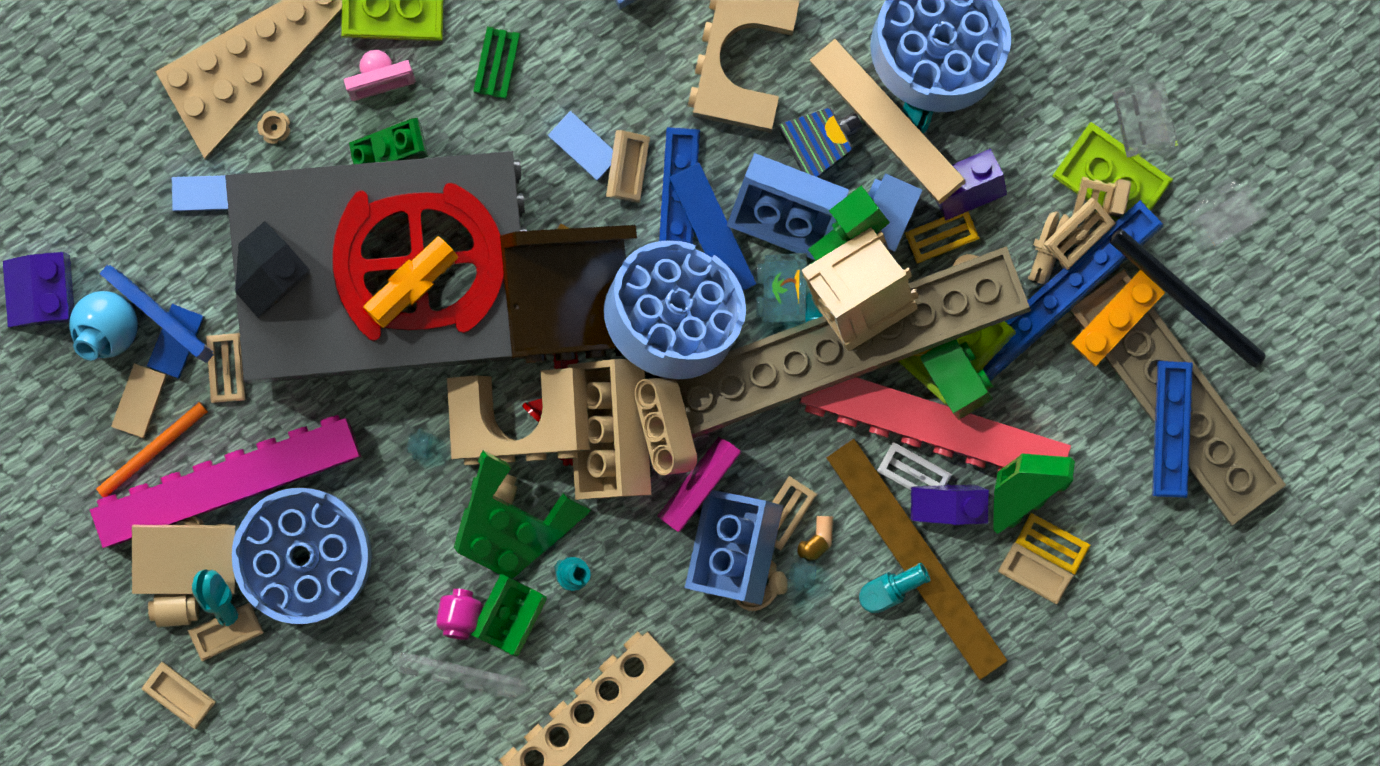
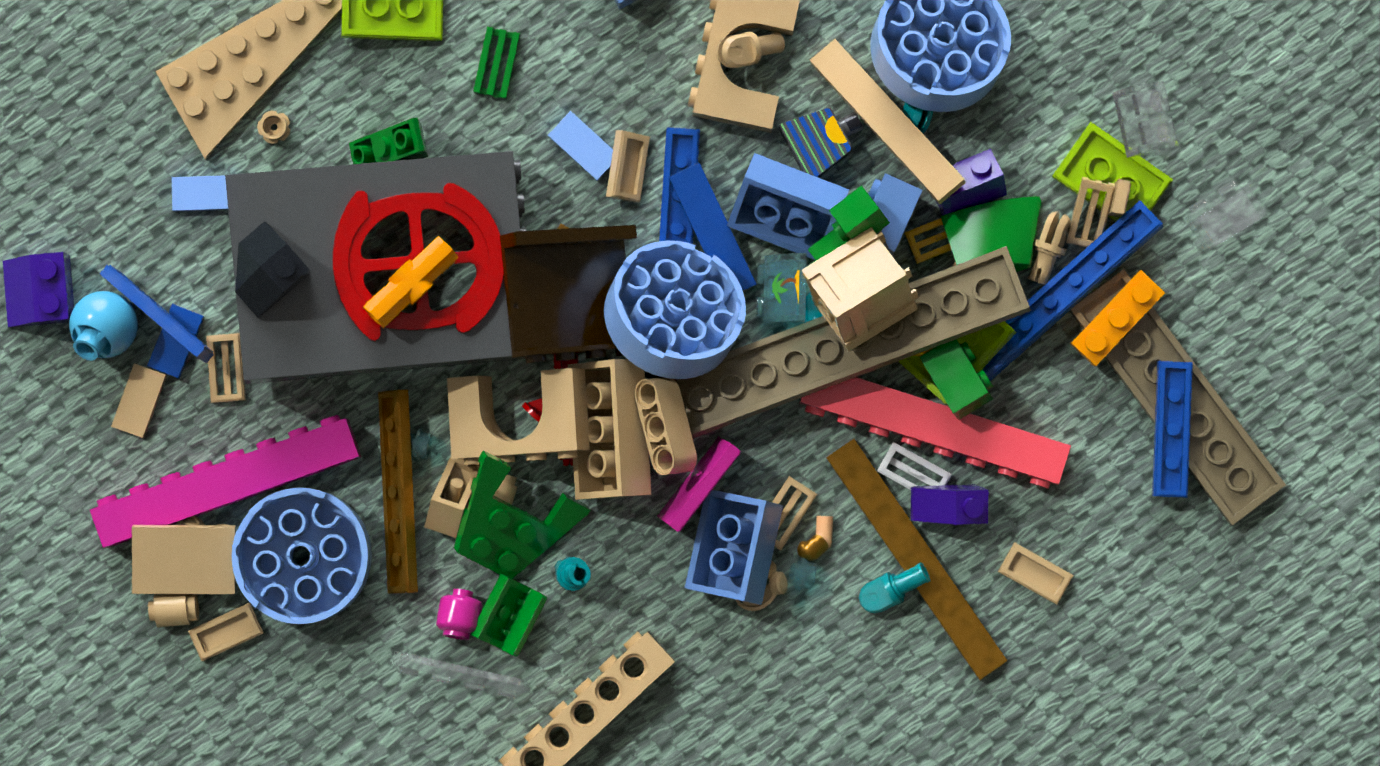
orange bar [96,402,208,498] -> none
tan tile [141,662,216,729] -> none
teal arm [192,569,239,626] -> none
bright pink tile [344,50,416,101] -> none
green slope [993,453,1075,534] -> none
yellow tile [1015,513,1091,575] -> none
tan tile [1043,198,1116,270] -> none
black axle [1110,229,1266,368] -> none
none -> pearl gold tile [378,390,418,594]
none -> tan slope [424,457,480,538]
none -> tan arm [717,31,785,68]
none -> green slope [941,196,1042,272]

